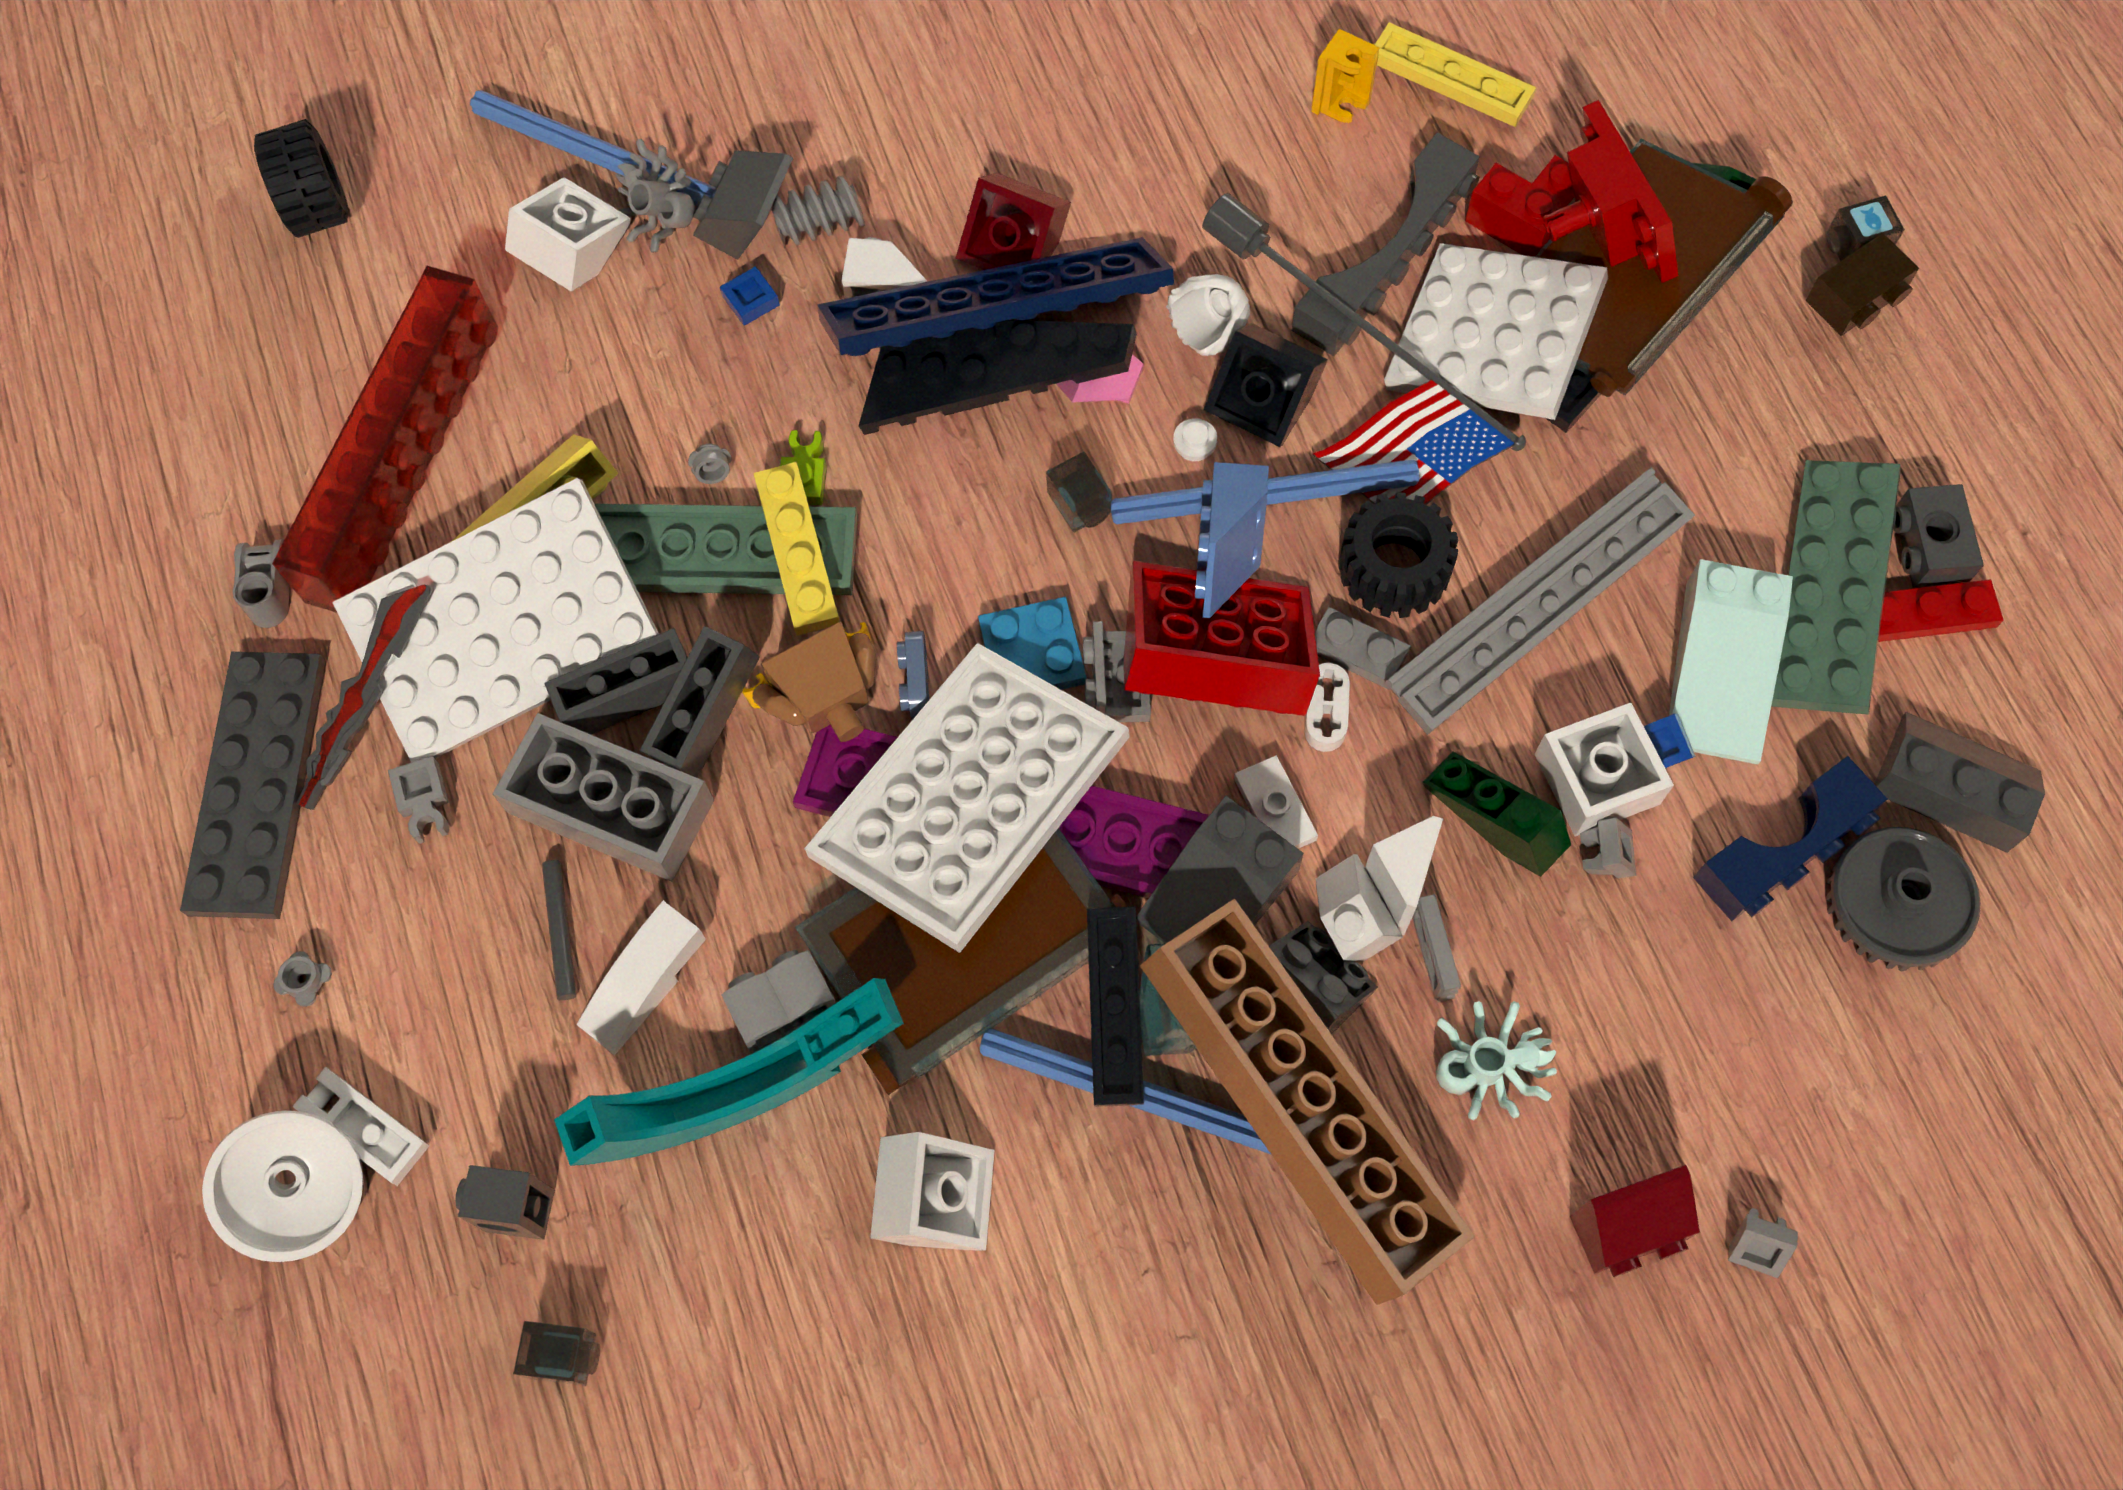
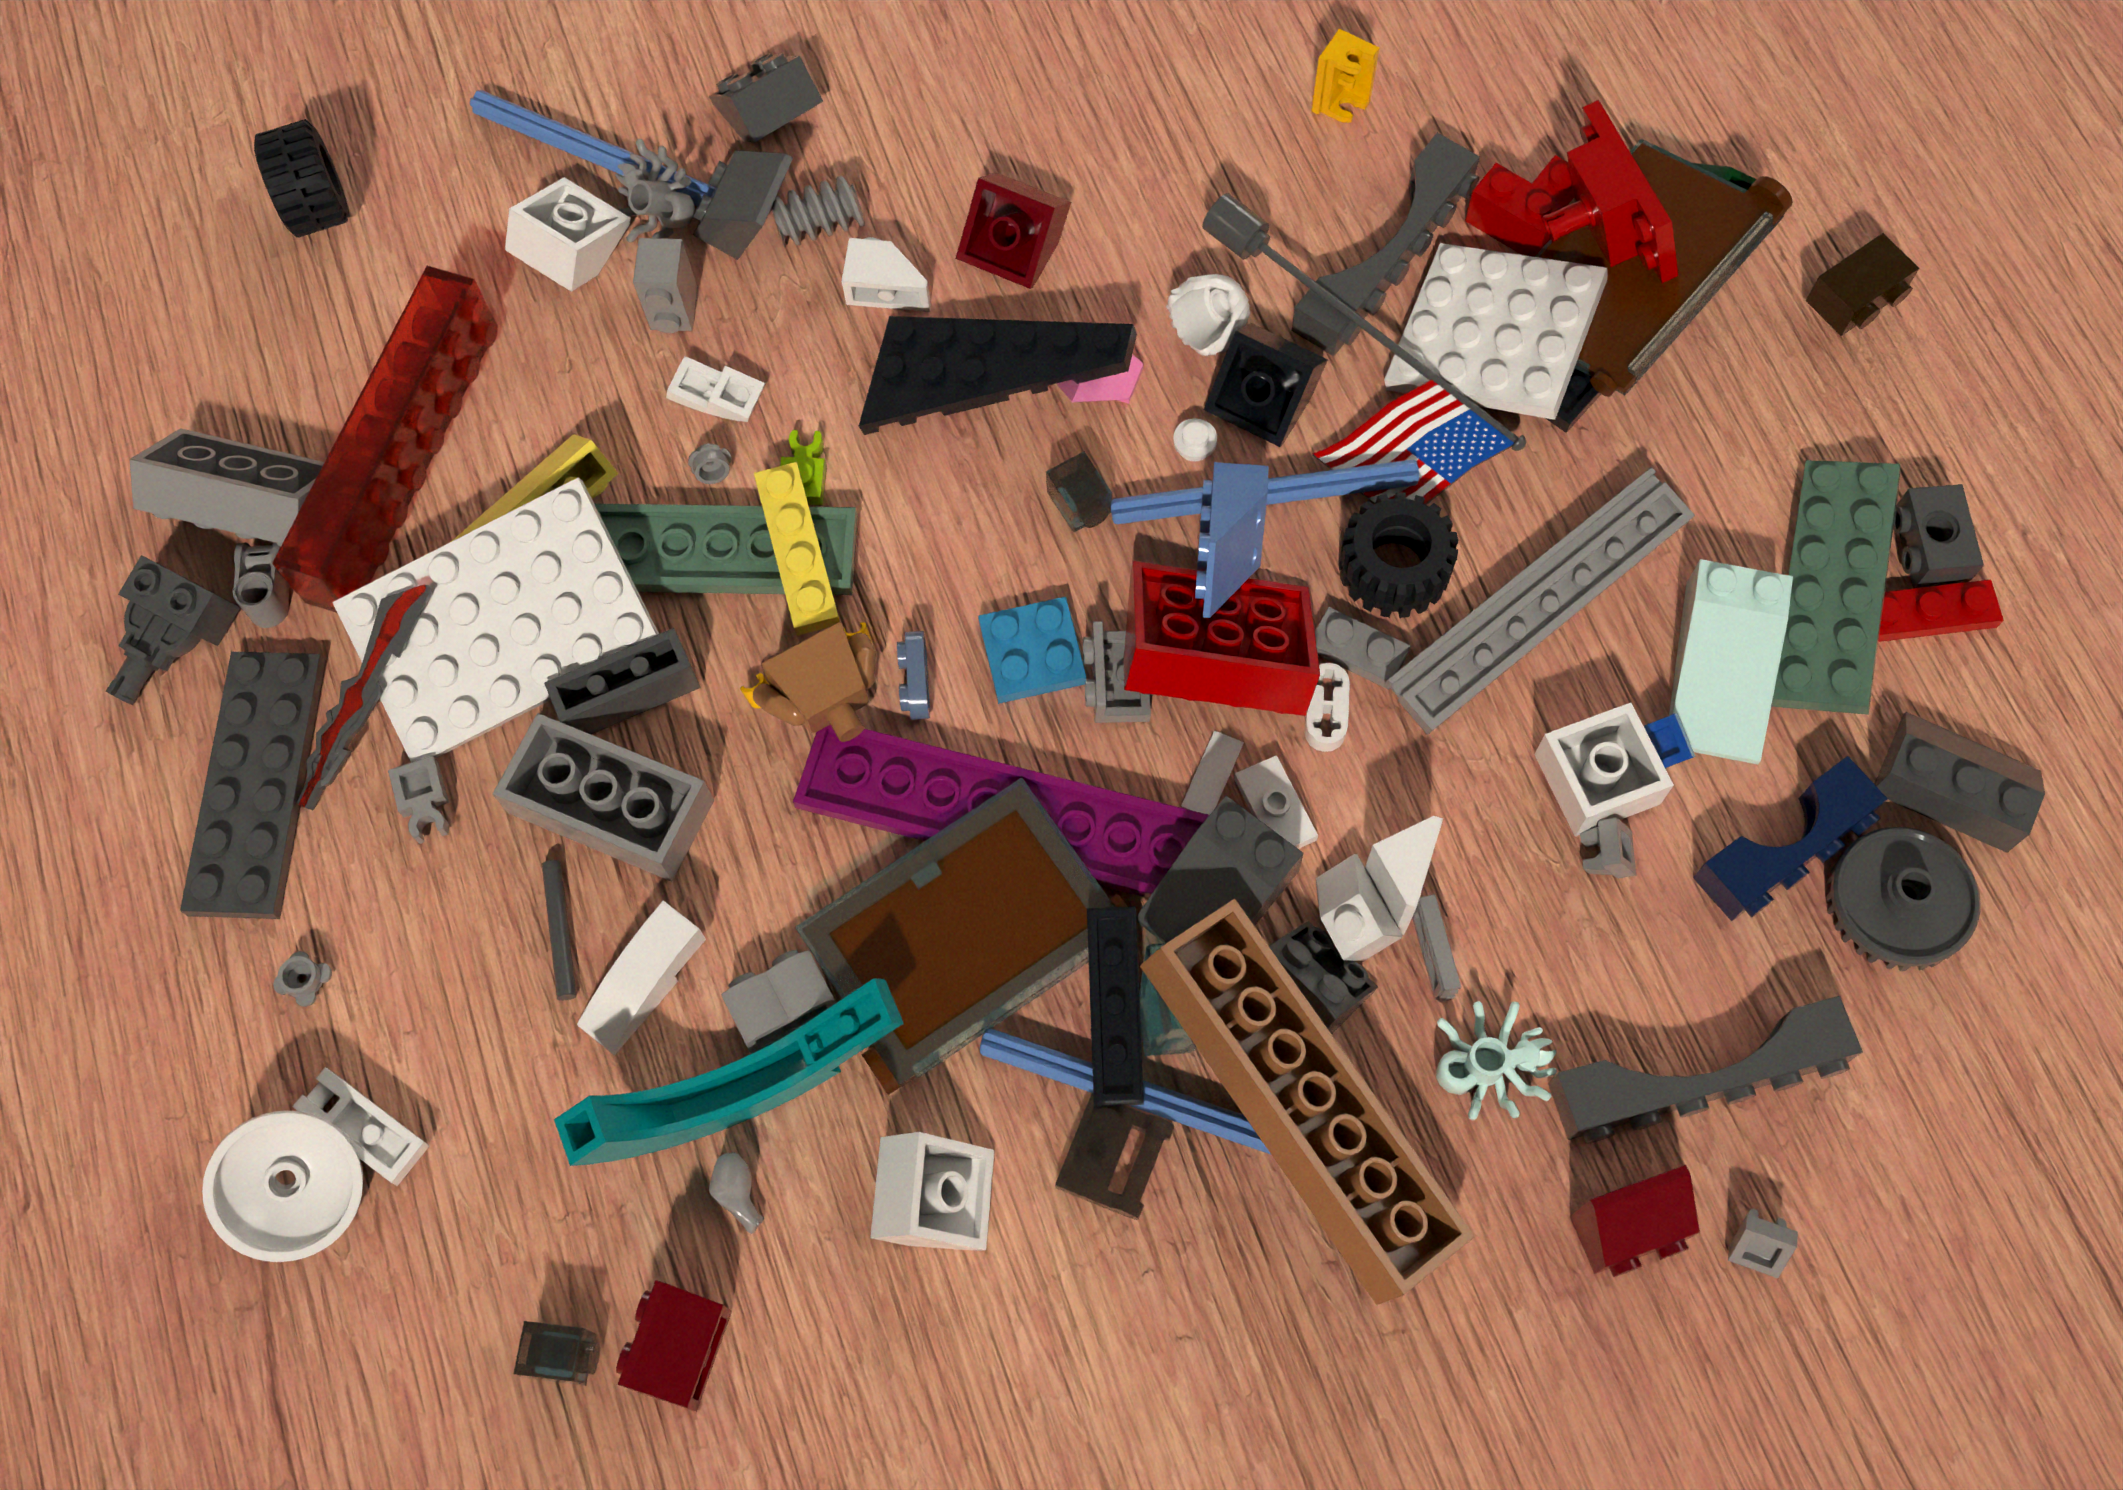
dark grey brick [455,1165,555,1240] -> none
dark grey brick [640,626,760,778] -> none
blue plate [720,266,780,326] -> none
white plate [804,643,1129,953] -> none
dark blue plate [817,237,1174,356] -> none
light yellow plate [1374,22,1536,127] -> none
dark green slope [1422,751,1571,877] -> none
clear smoke brick [1826,195,1905,262] -> none
none -> dark grey brick [105,555,241,705]
none -> light grey brick [130,428,344,549]
none -> dark red slope [616,1280,732,1412]
none -> light grey brick [633,238,698,333]
none -> white slope [666,356,765,422]
none -> dark grey slope [709,52,823,142]
none -> light grey animal [709,1152,764,1234]
none -> clear smoke plate [1055,1093,1175,1220]
none -> white sticker [1181,731,1244,815]
none -> dark grey arch [1548,996,1863,1144]

